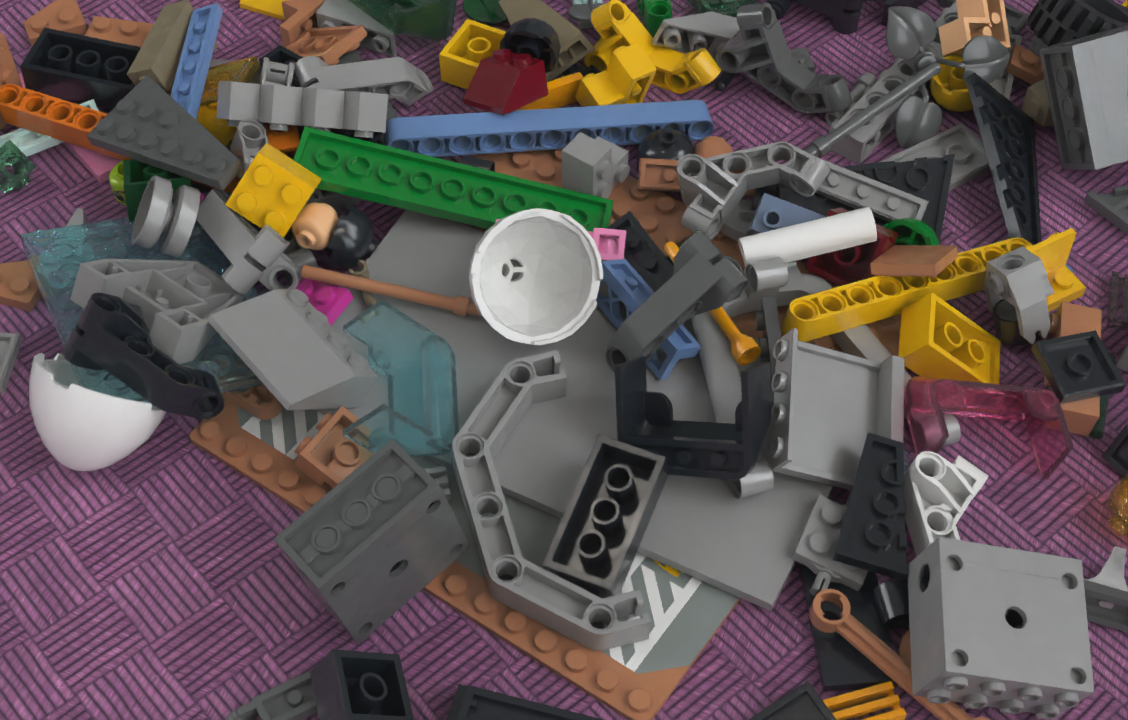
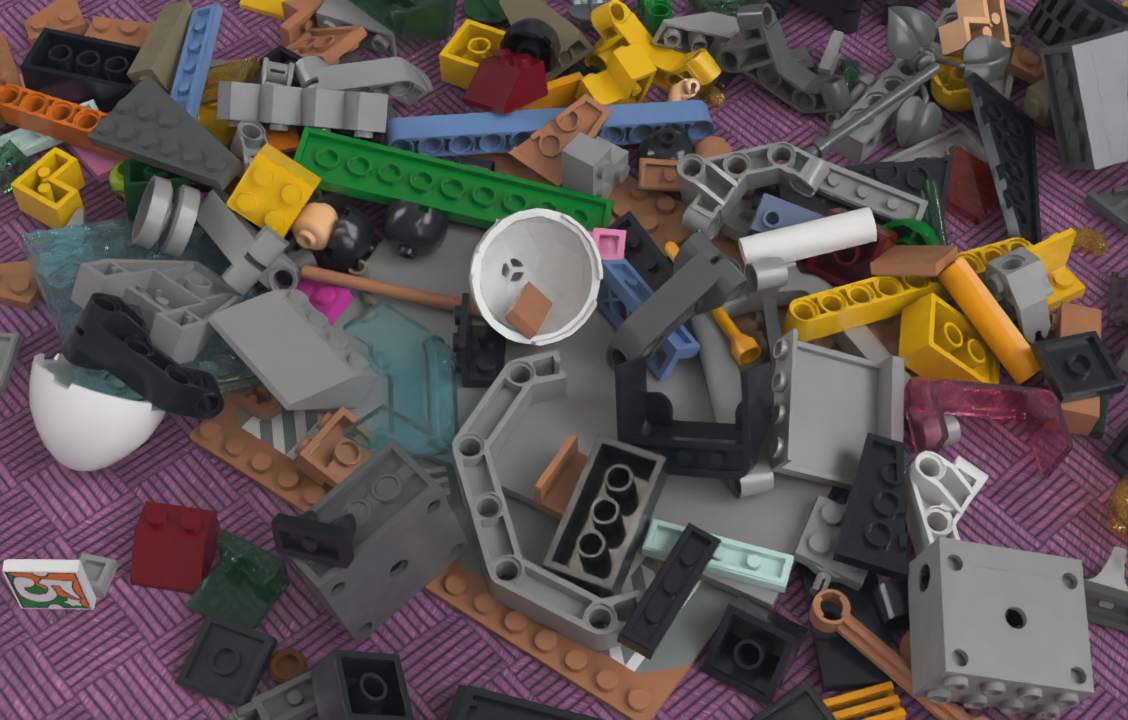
none -> white tile [2,559,96,610]
none -> yellow brick [10,147,87,233]
none -> light grey tile [79,553,118,597]
none -> dark red slope [130,501,222,596]
none -> black tile [175,614,278,708]
none -> clear green bracket [187,529,290,630]
none -> reddish brown tile [269,648,308,685]
none -> black tile [271,510,357,569]
none -> black cylinder [383,200,449,260]
none -> black bracket [453,293,506,388]
none -> nougat tile [505,281,553,340]
none -> nougat wing [508,94,612,187]
none -> nougat panel [535,434,589,521]
none -> black tile [617,523,721,660]
none -> light aqua tile [642,518,794,593]
none -> light nougat arm [667,78,700,101]
none -> clear yellow arm [697,77,725,108]
none -> black slope [700,596,808,706]
none -> light grey tile [818,30,845,75]
none -> clear green arm [840,58,861,90]
none -> clear green bar [924,179,948,246]
none -> light orange brick [936,257,1041,385]
none -> clear red tile [946,145,998,225]
none -> clear yellow arm [1072,227,1108,256]

